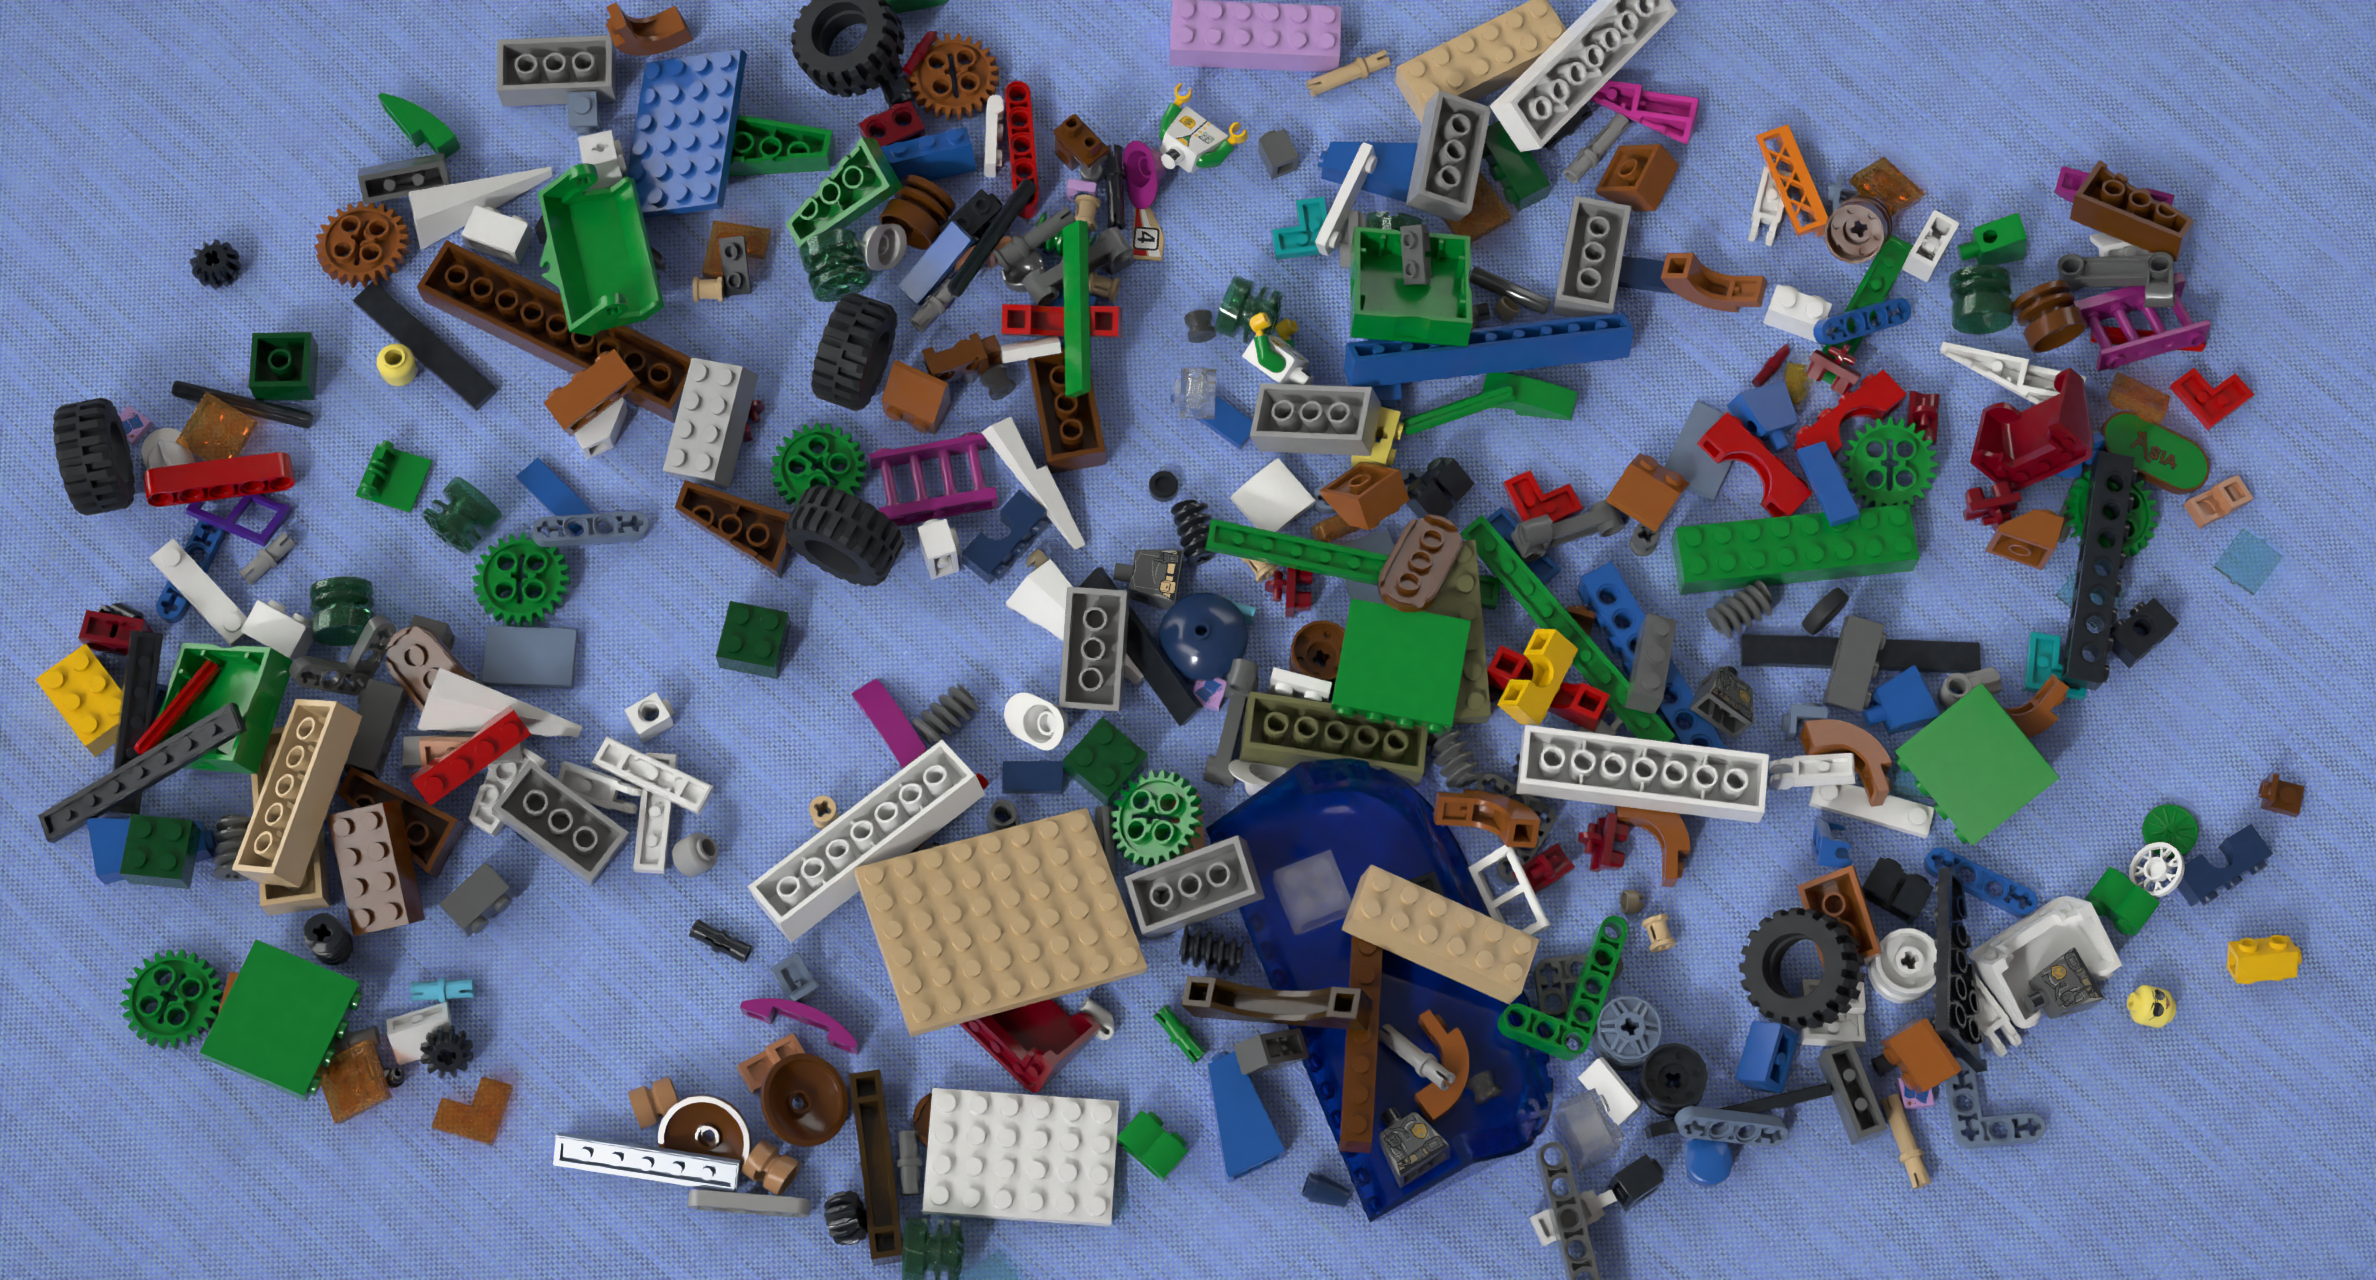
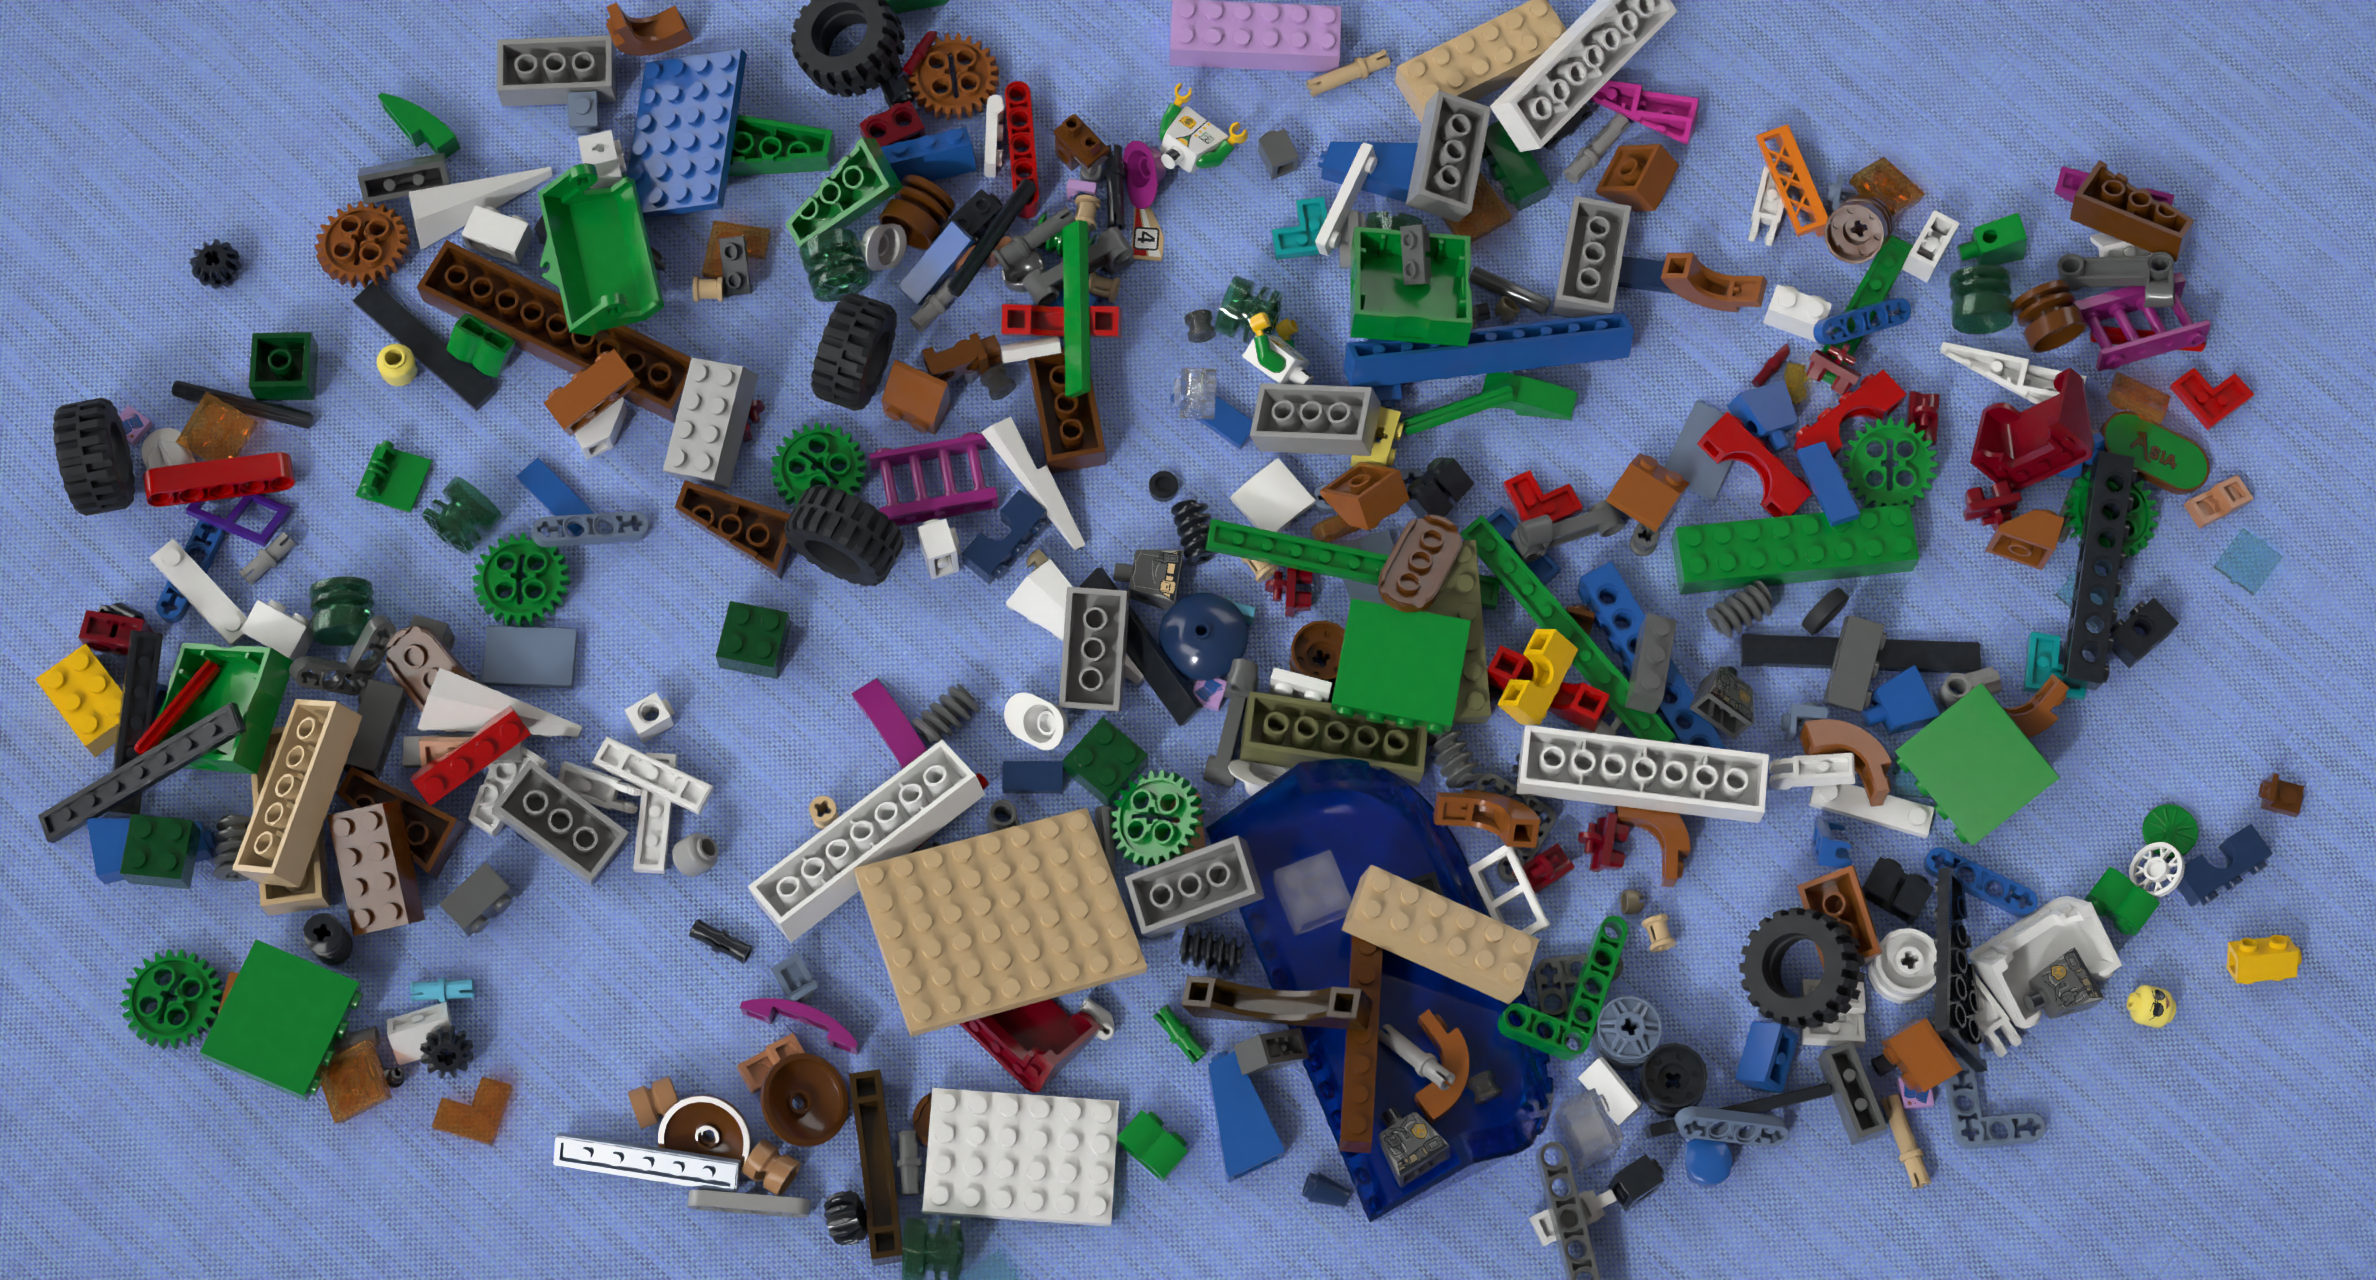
none -> green brick [446,314,515,378]

